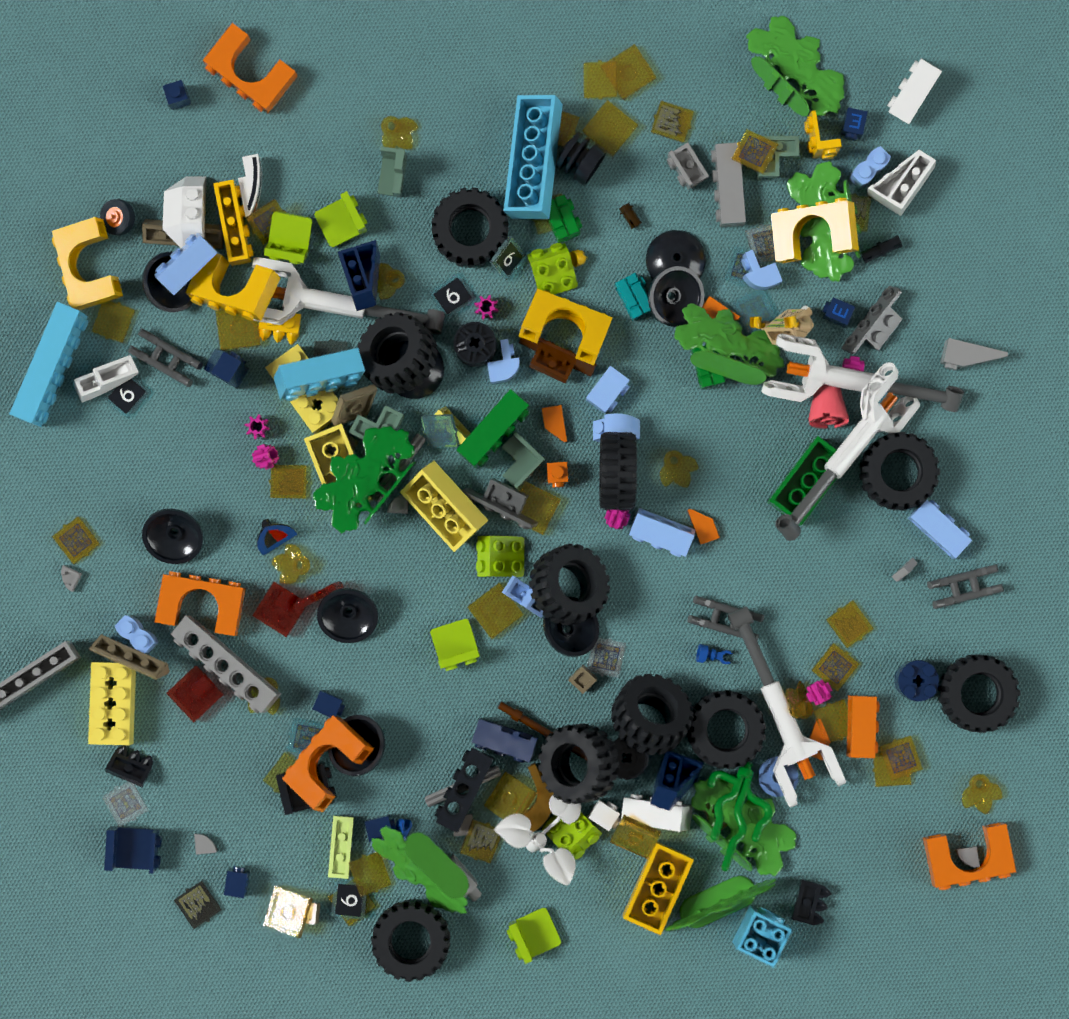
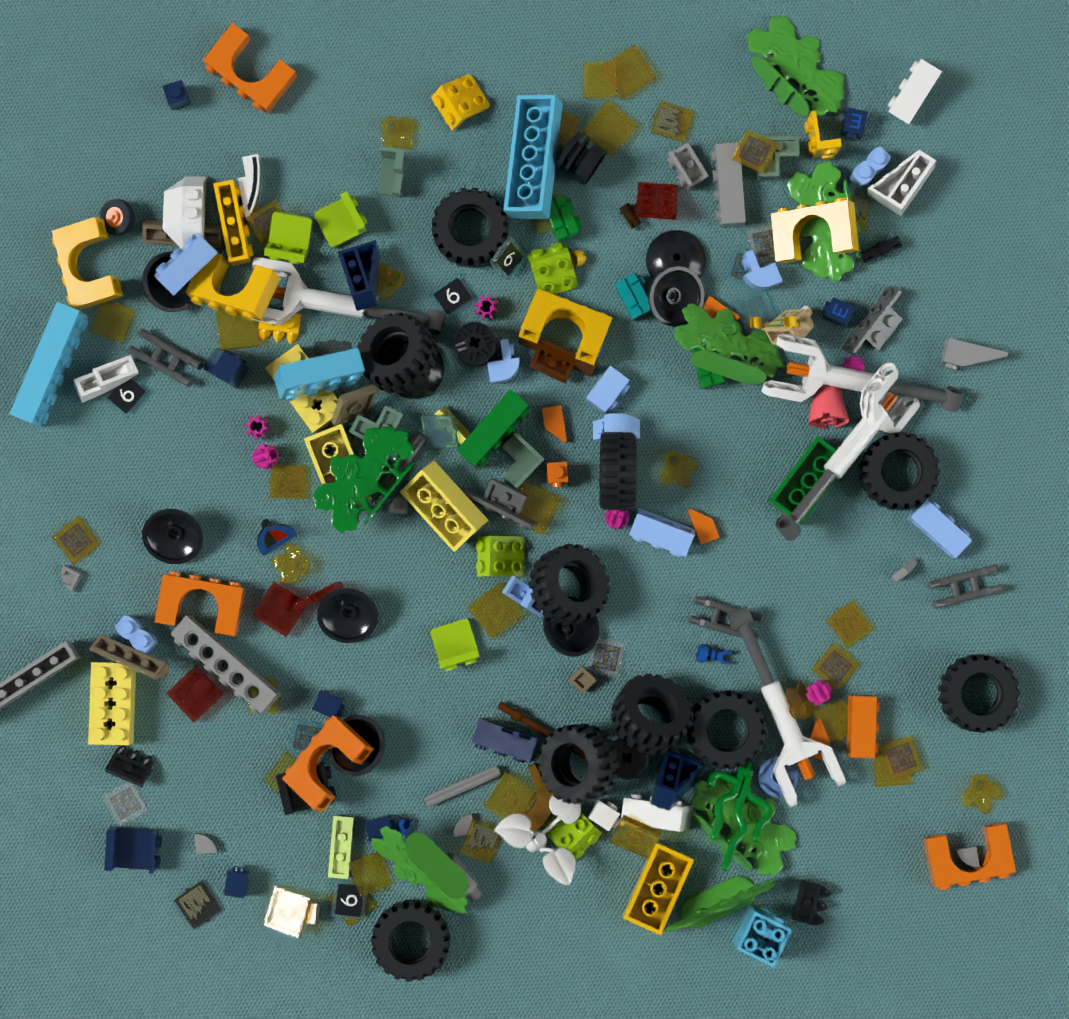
black brick [434,747,494,833] -> none
lime bracket [506,907,561,964] -> none
dark blue brick [894,660,939,701] -> none
none -> yellow bracket [431,74,490,131]
none -> clear red plate [636,182,678,220]

